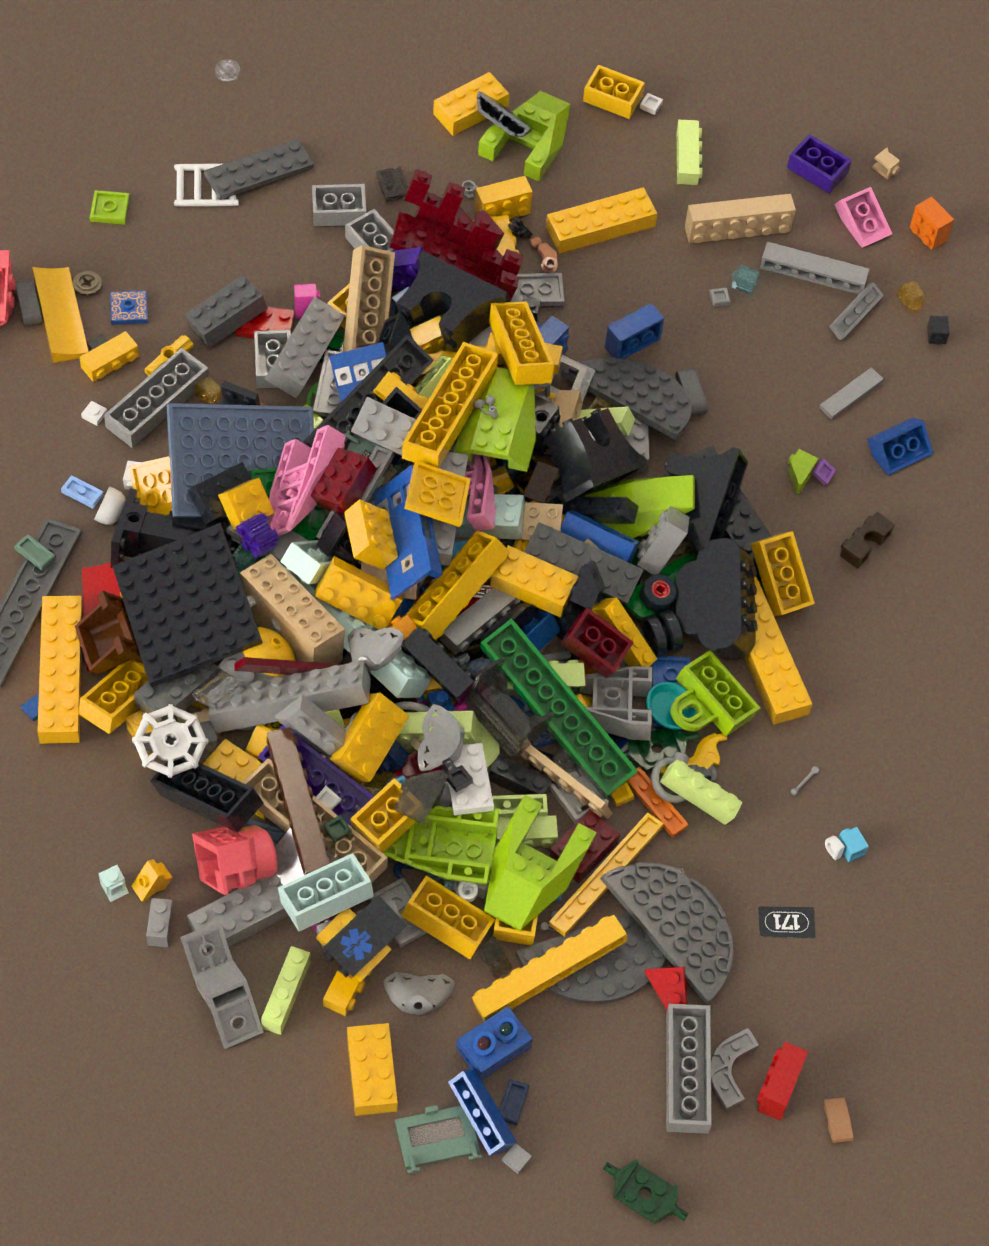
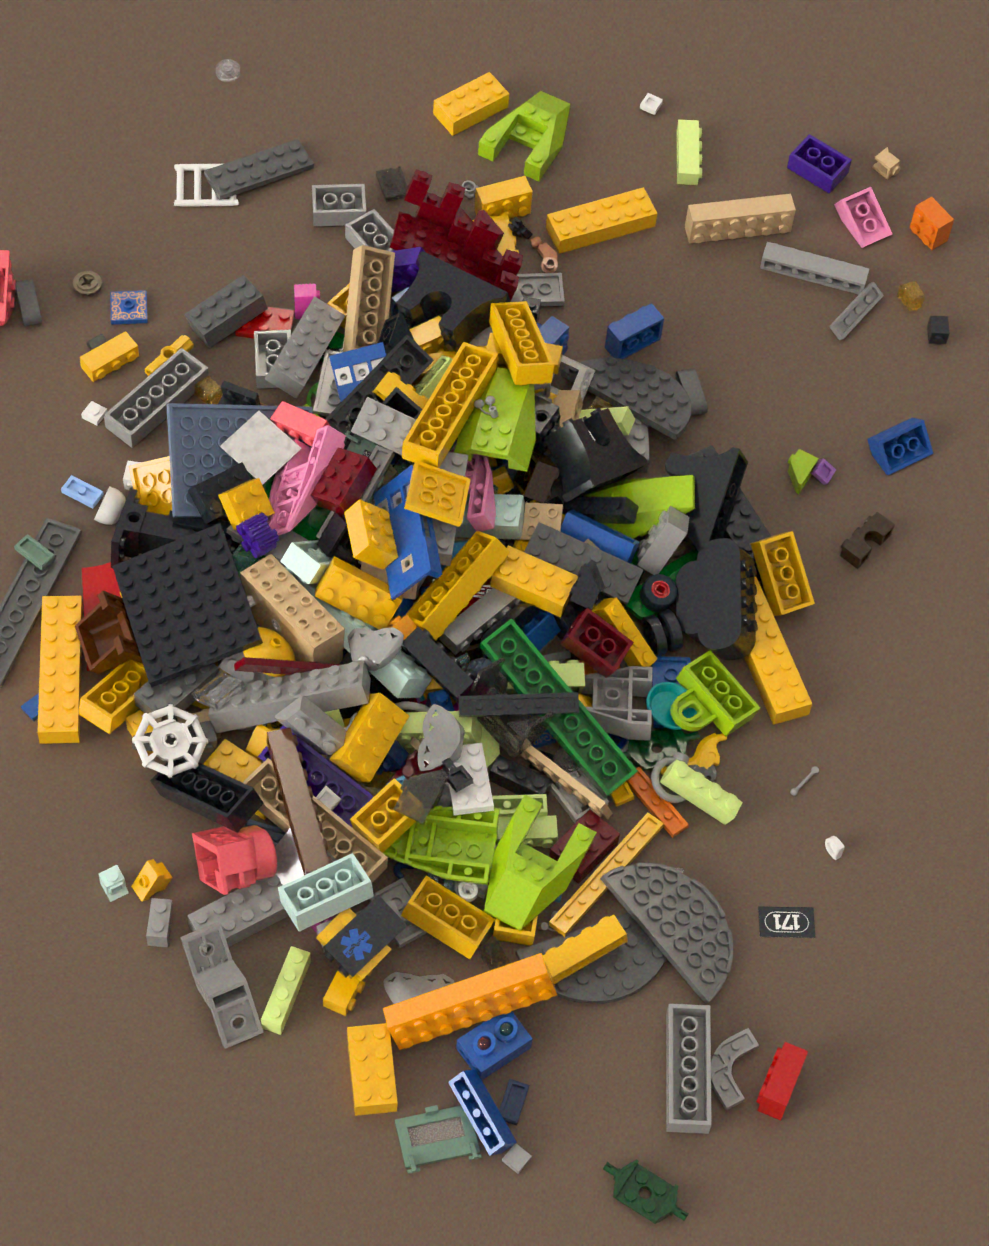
yellow arch [32,267,89,363] -> none
lime tile [90,190,130,225] -> none
dark green tile [323,815,352,843] -> none
brick [476,91,533,137] -> none
yellow brick [583,65,645,119] -> none
red wing [644,966,688,1010] -> none
light grey tile [709,288,731,308] -> none
clear light blue brick [731,264,760,295] -> none
light grey tile [819,367,884,420] -> none
medium nougat slope [823,1097,854,1143] -> none
medium azure brick [838,827,869,862] -> none
none -> flat silver sticker [220,411,302,485]
none -> coral brick [270,401,330,446]
none -> light orange brick [383,953,557,1050]
none -> black plate [458,692,579,717]

